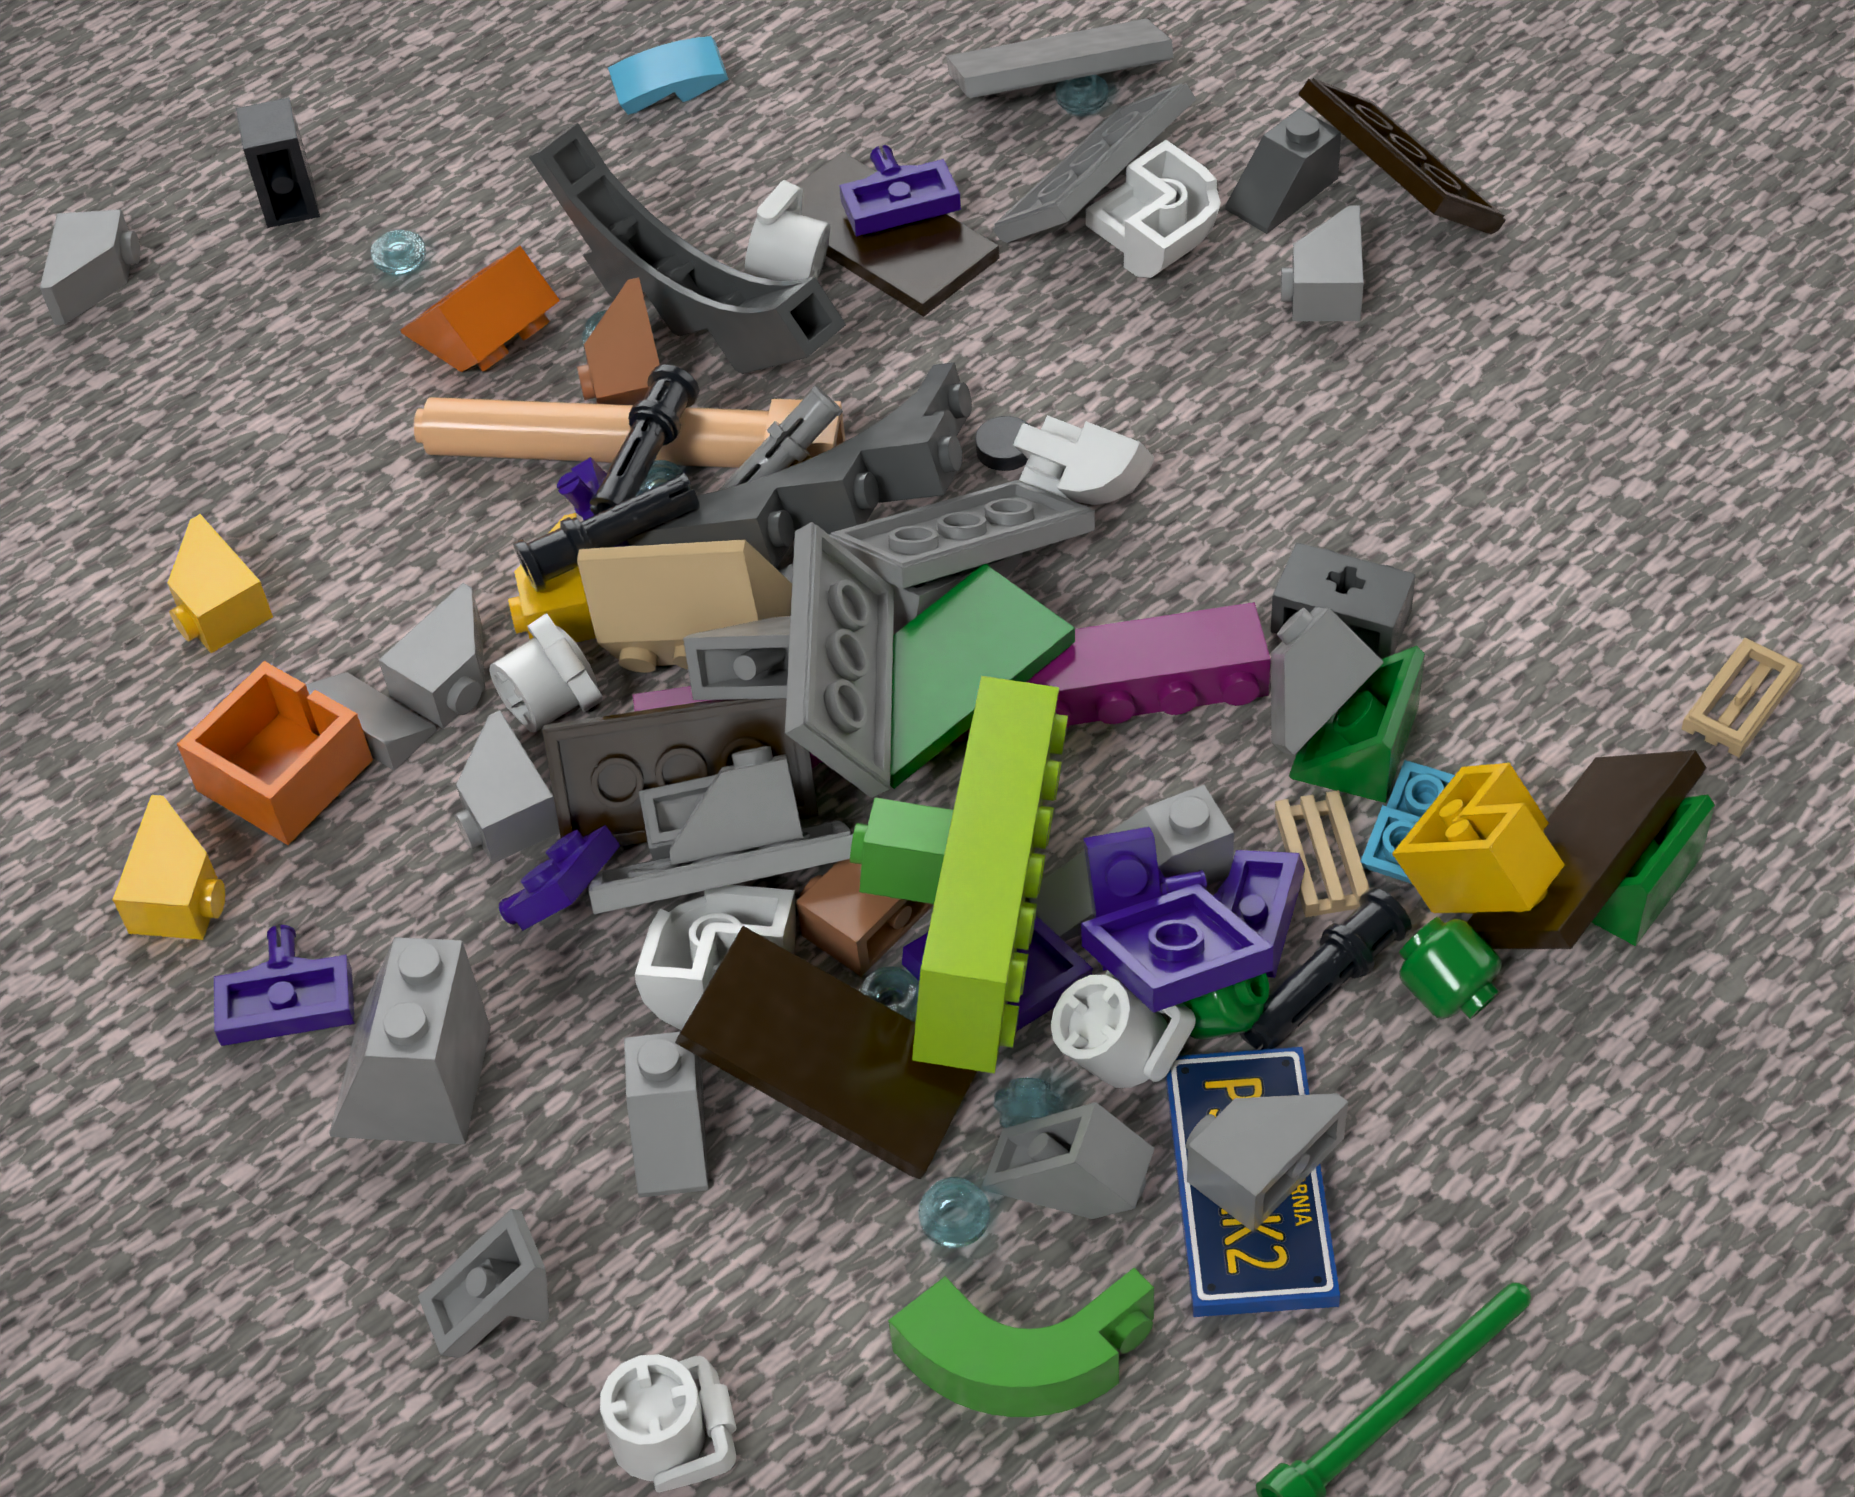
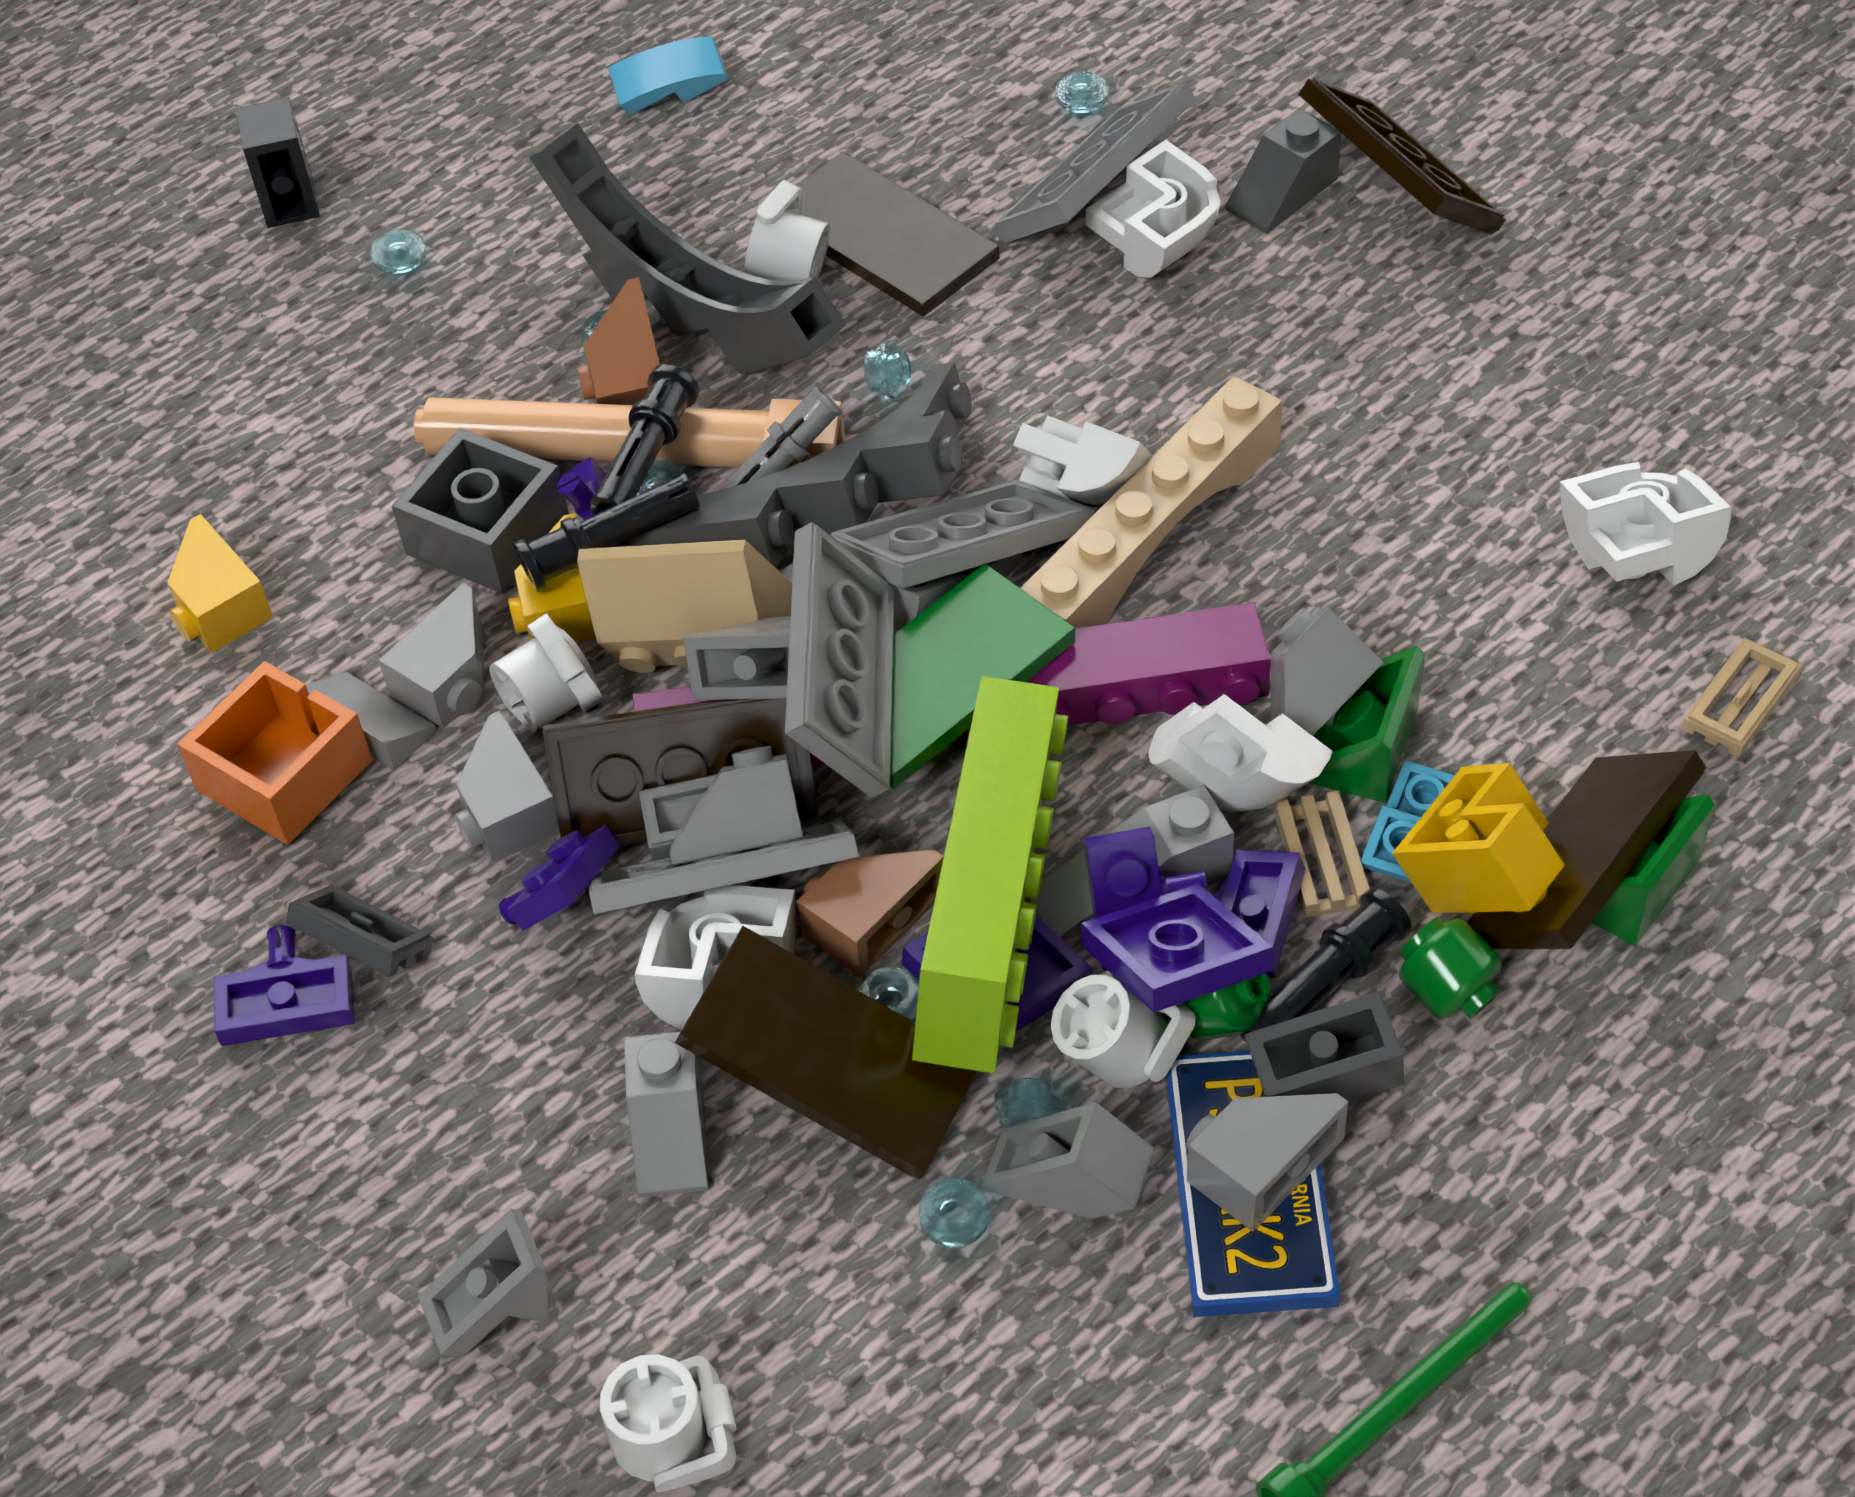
light grey slope [40,209,140,325] -> none
yellow slope [112,795,225,940] -> none
light grey slope [329,937,491,1144] -> none
orange slope [400,245,560,372] -> none
dark purple plate [839,145,961,236] -> none
bright green brick [850,798,953,904] -> none
bright green arch [888,1268,1154,1417] -> none
light grey tile [946,18,1174,98] -> none
tile [975,416,1029,471] -> none
dark grey brick [1271,542,1416,659] -> none
light grey slope [1281,205,1364,321] -> none
none -> dark grey tile [286,885,434,977]
none -> dark grey brick [391,428,569,594]
none -> clear light blue plate [864,340,911,399]
none -> tan arch [1020,376,1283,629]
none -> white brick [1148,694,1333,813]
none -> dark grey slope [1244,992,1404,1102]
none -> white brick [1560,462,1731,586]

